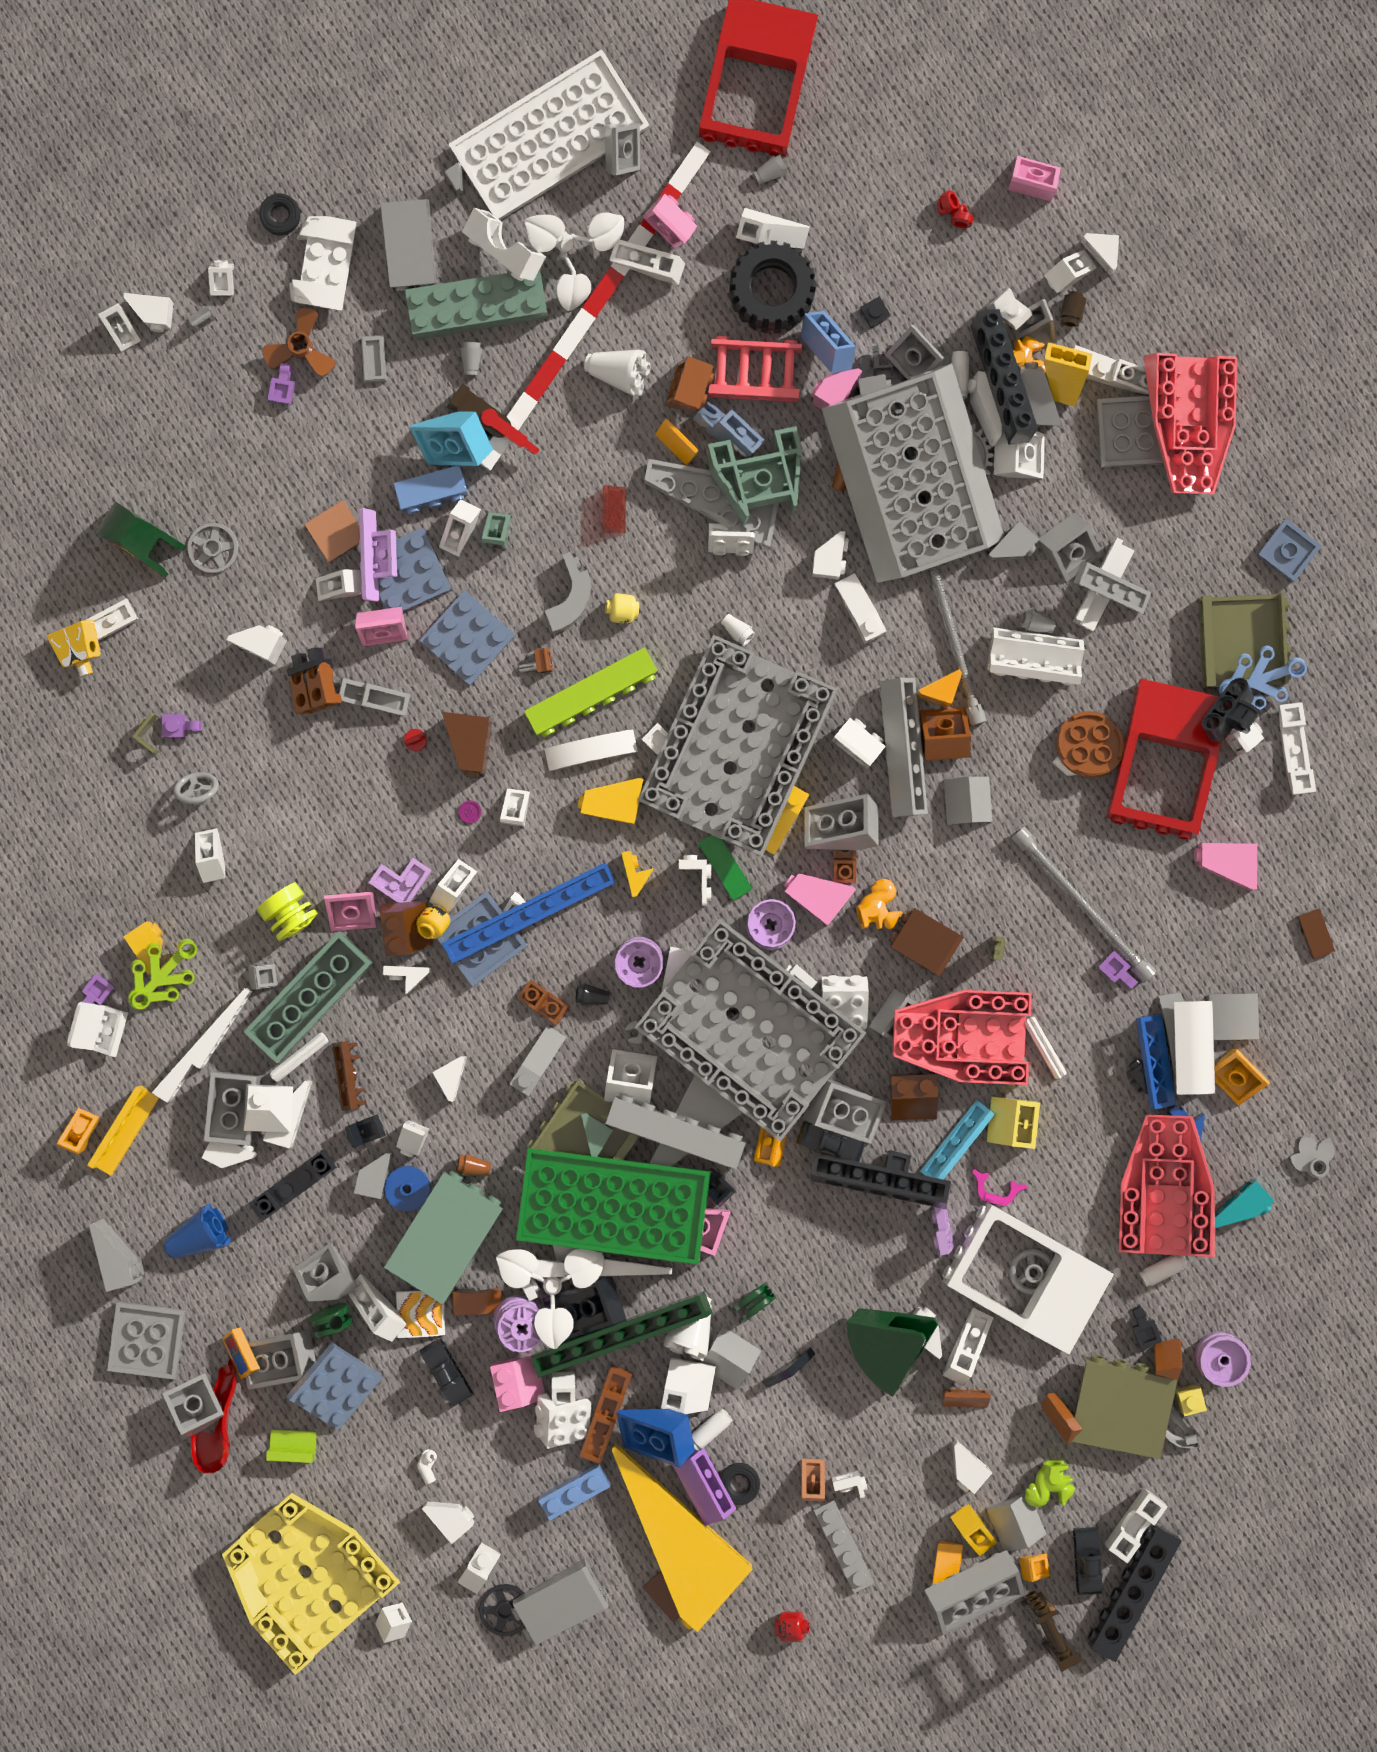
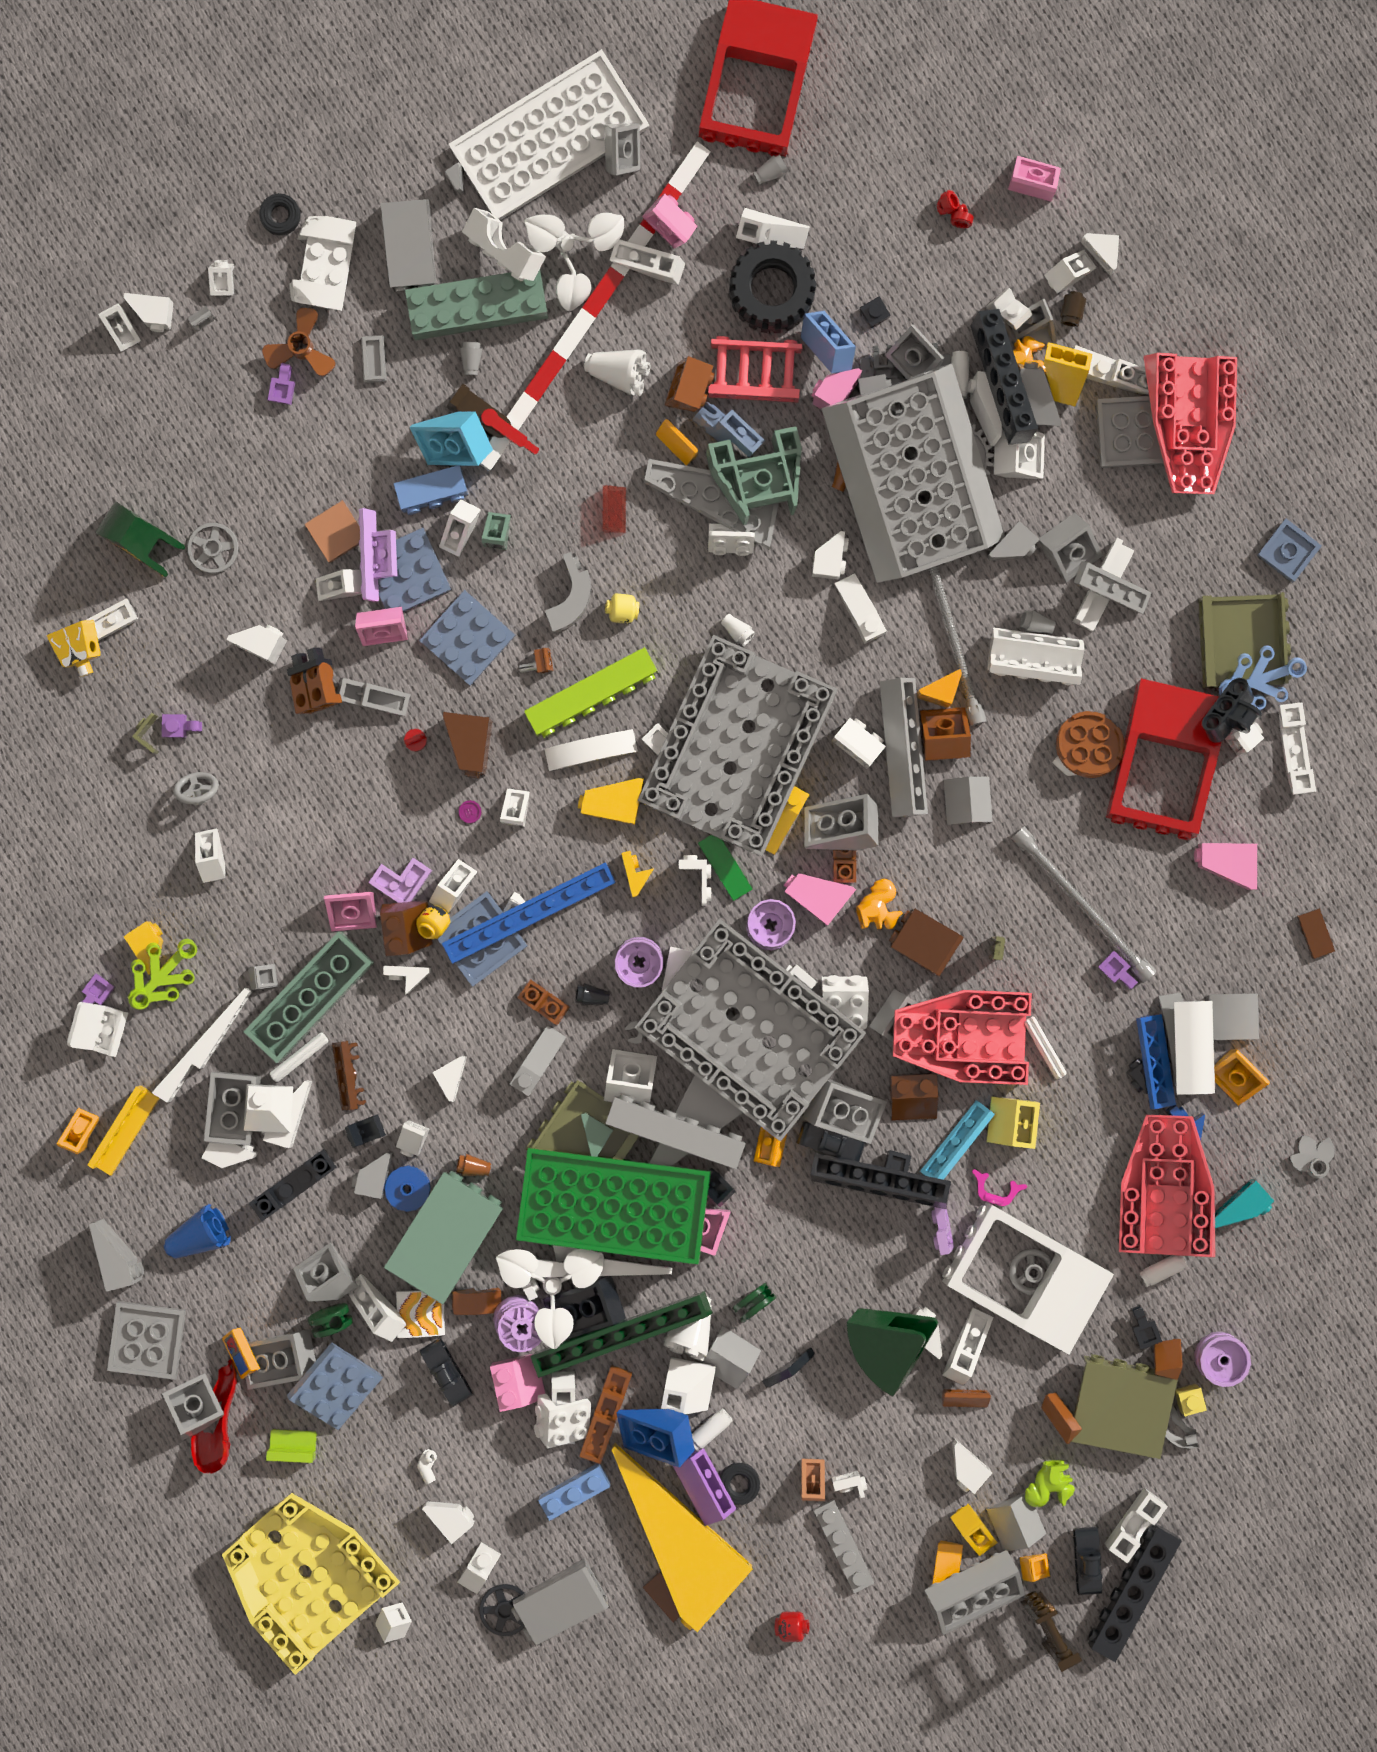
neon yellow wheel [256,882,318,941] -> none

